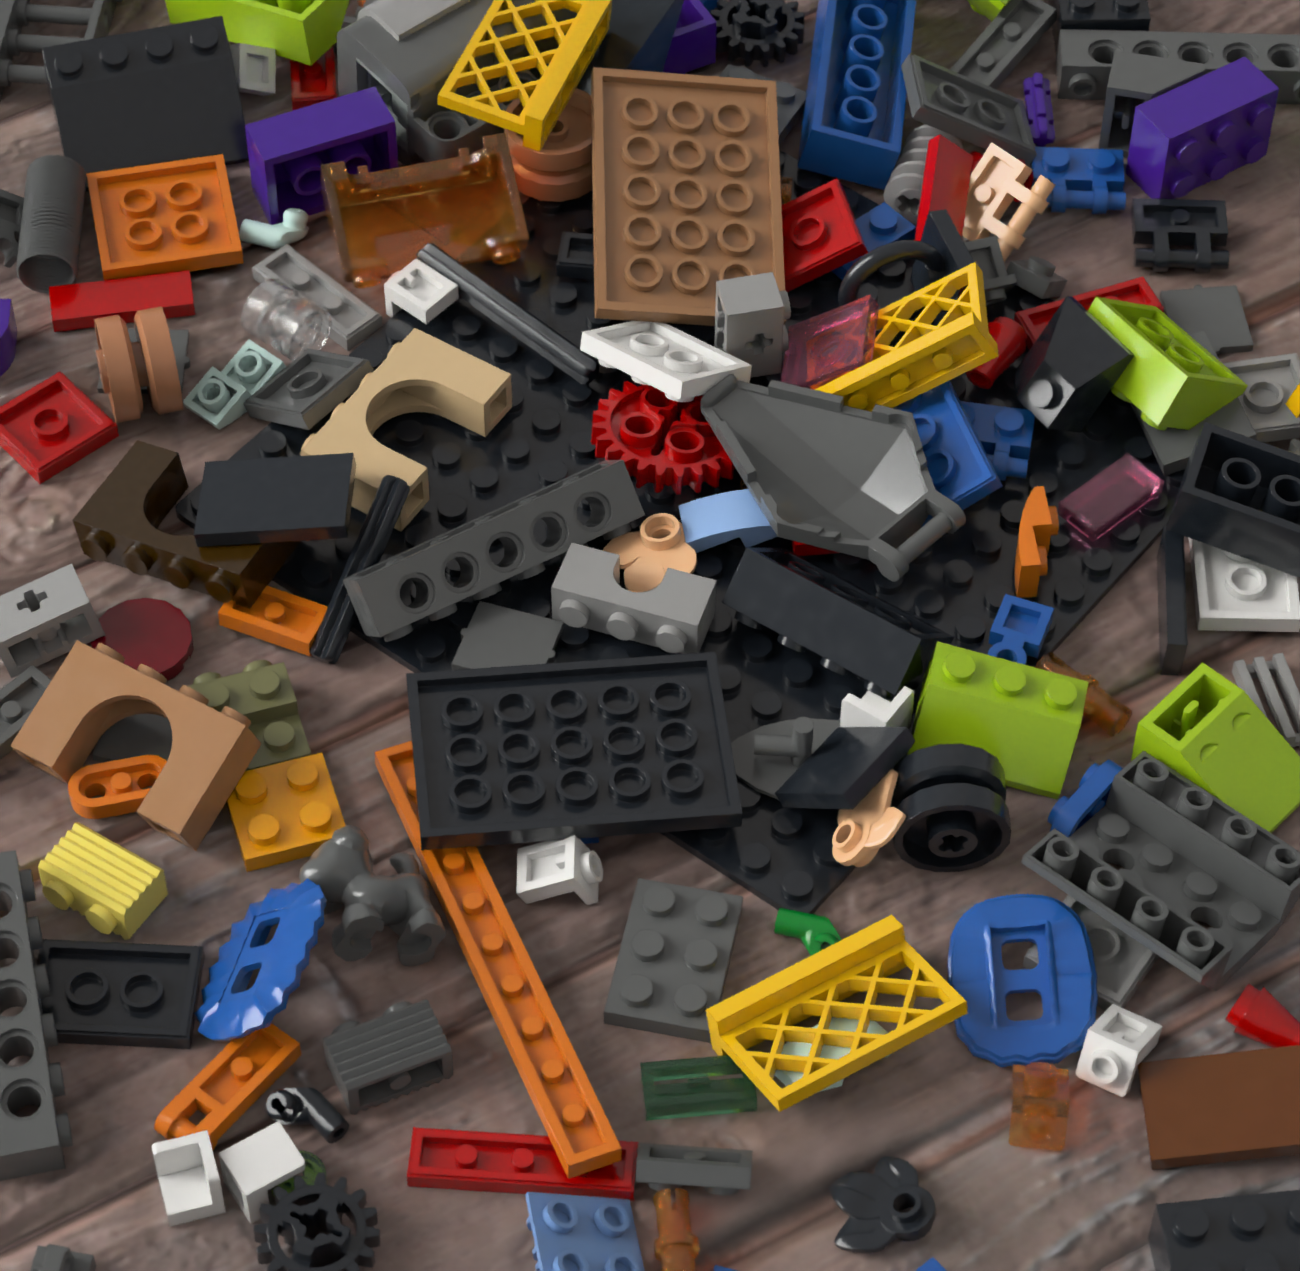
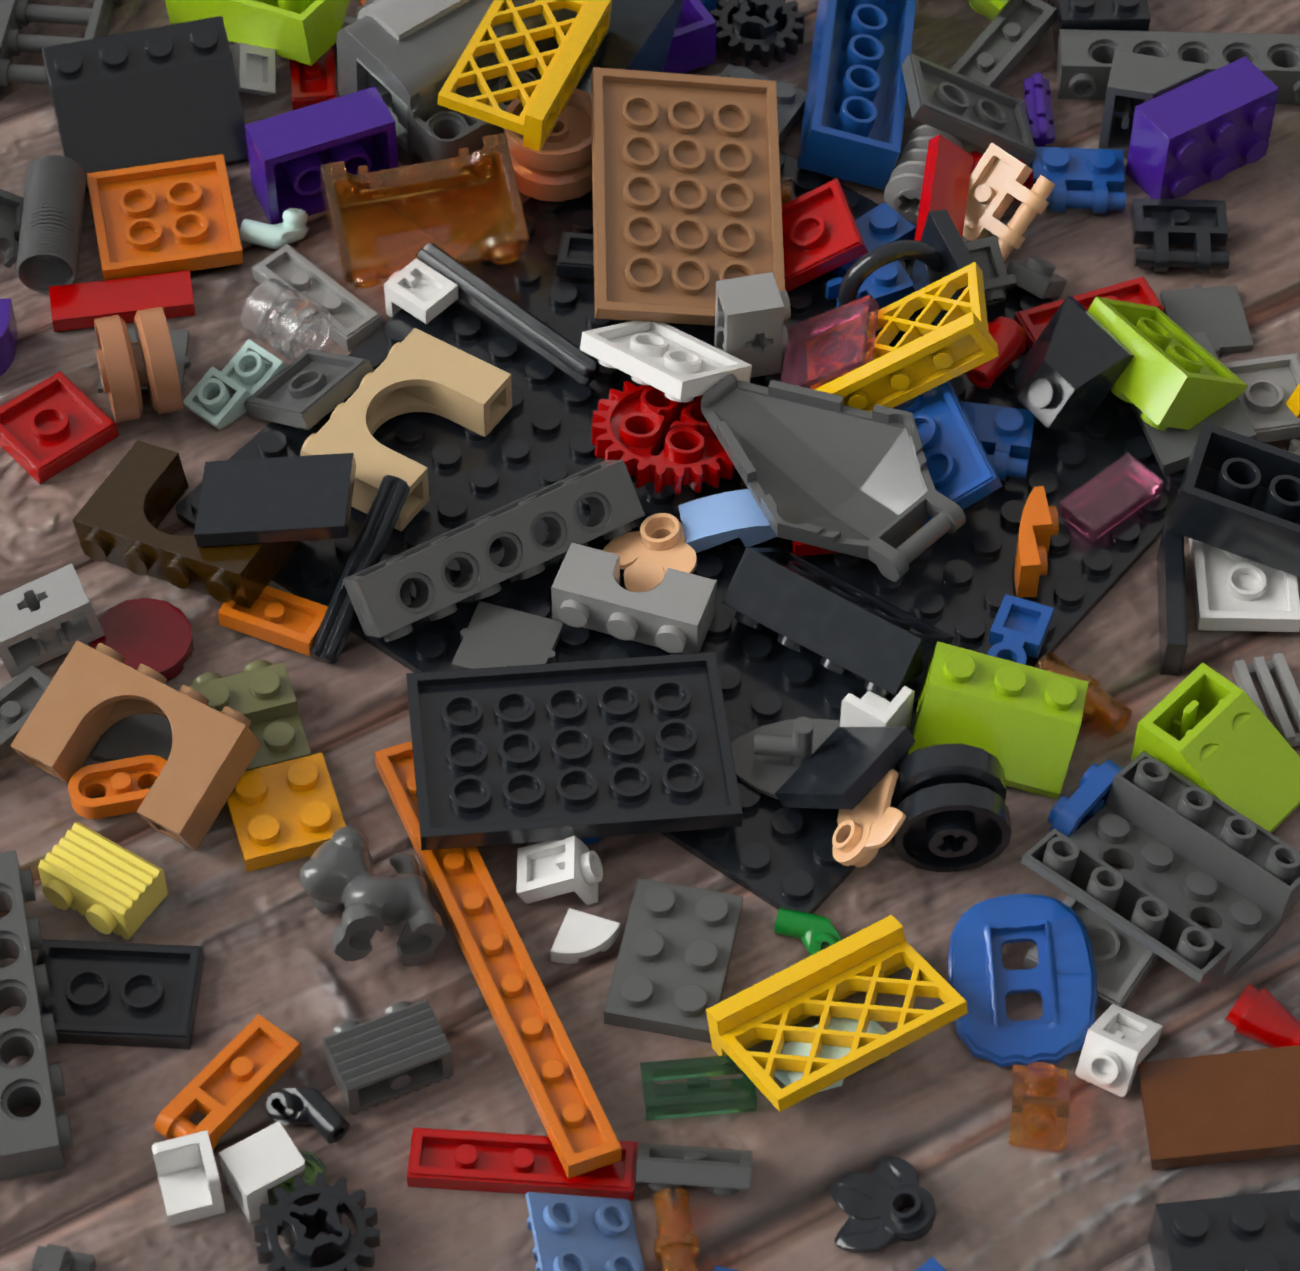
blue piece [195,878,327,1041] -> none
none -> white tile [550,908,620,964]
none -> blue plate [825,261,915,316]

